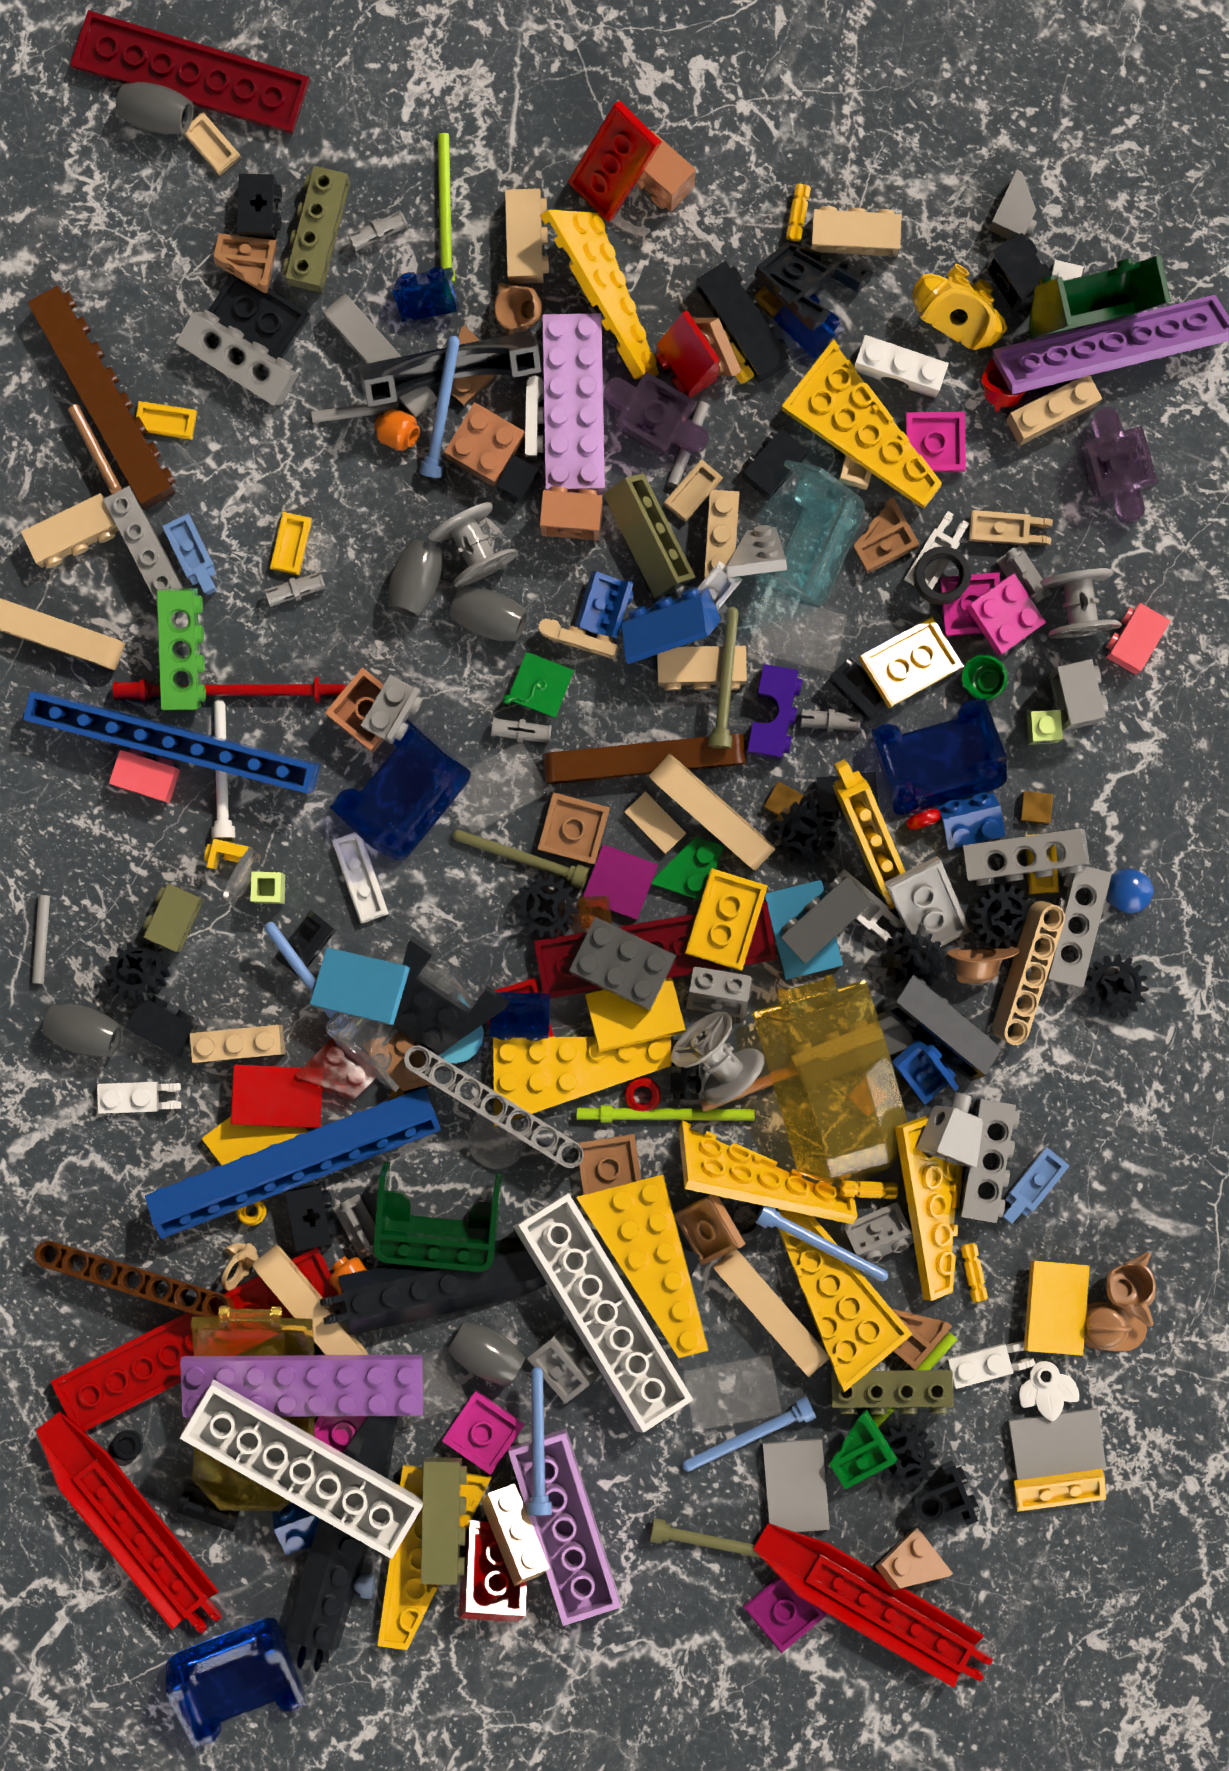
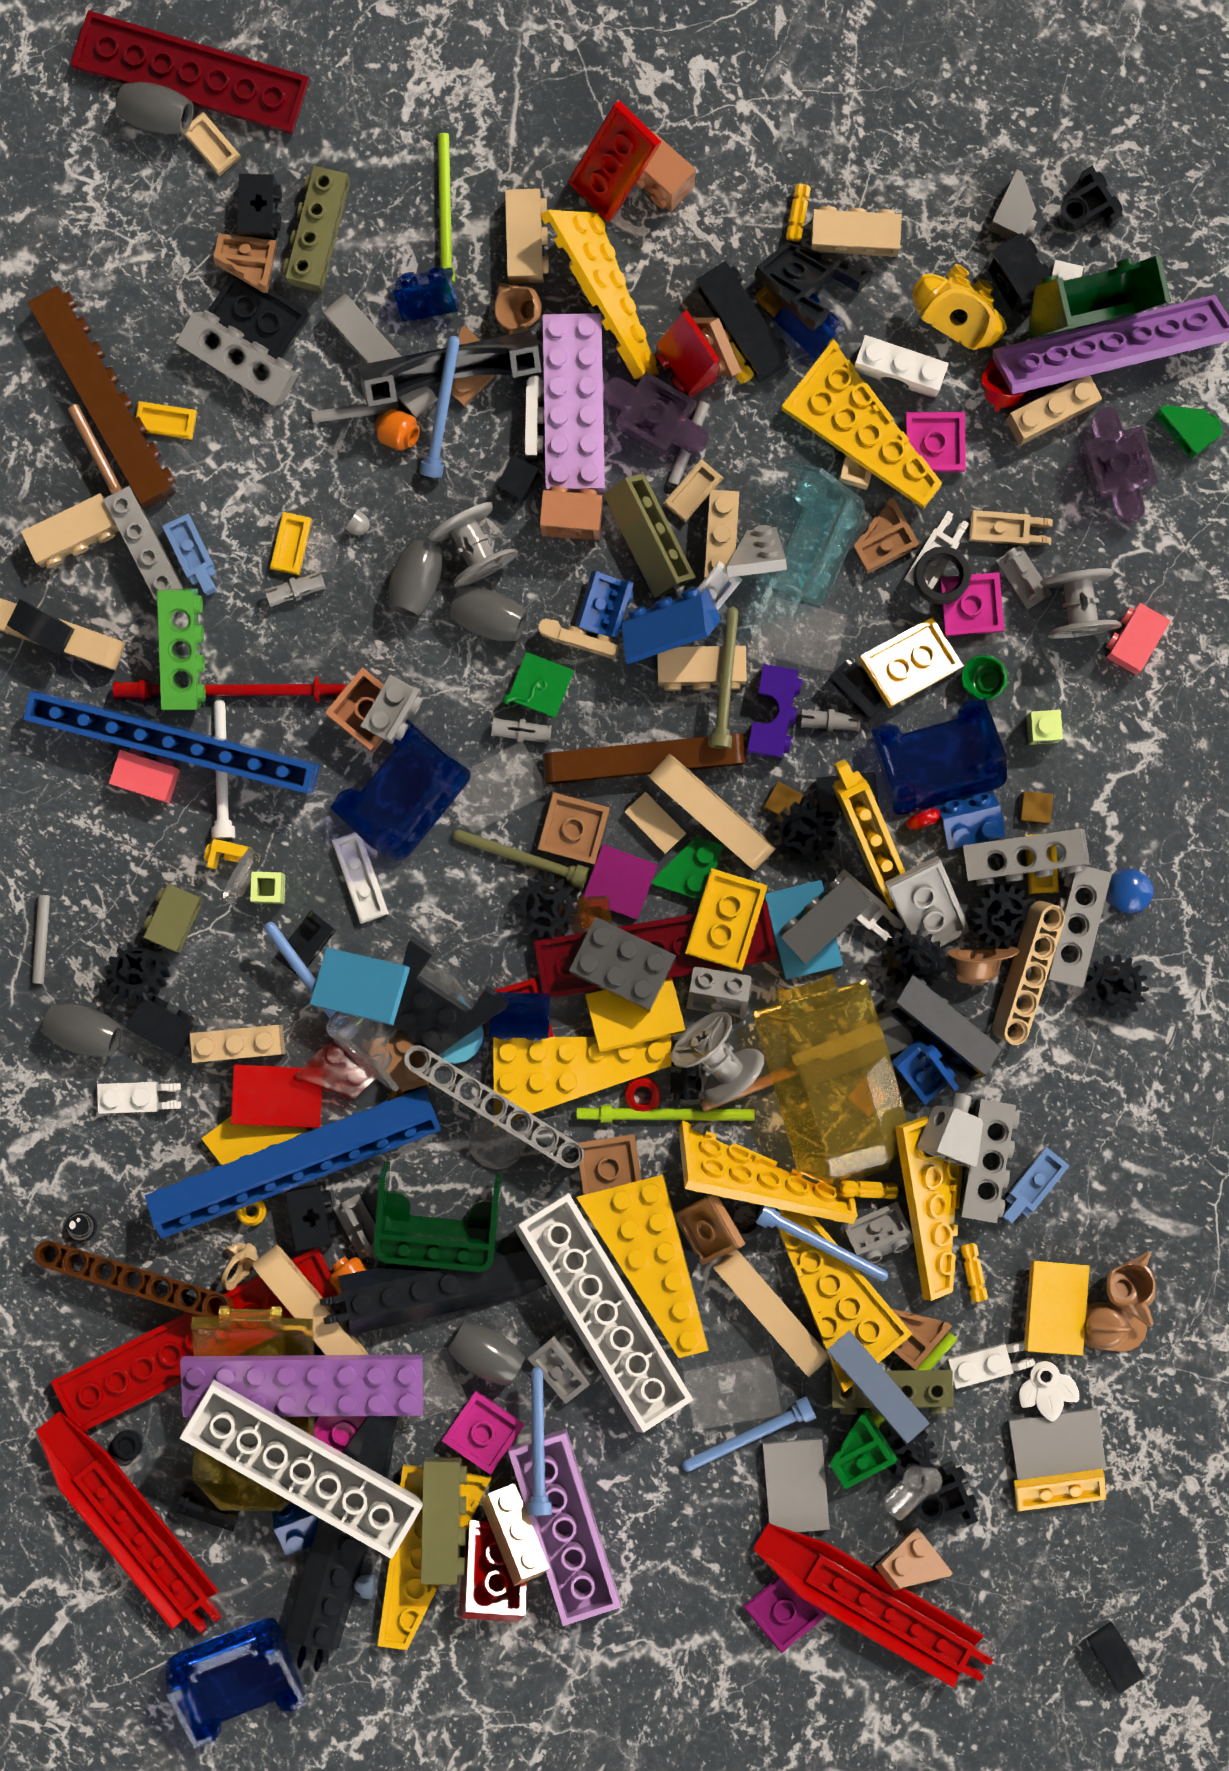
light grey pin [348,210,408,252] -> none
nougat brick [444,402,525,488] -> none
olive piece [649,1518,761,1558] -> none
black brick [742,428,808,501] -> none
dark pink plate [966,573,1046,656] -> none
light grey brick [1049,659,1108,731] -> none
none -> black slope [7,599,75,655]
none -> black tile [66,1212,97,1242]
none -> light grey hinge [345,509,370,535]
none -> sand blue tile [826,1330,930,1444]
none -> clear piece [883,1466,942,1520]
none -> black pin [1056,165,1123,232]
none -> black slope [1086,1621,1144,1694]
none -> green slope [1154,405,1224,460]

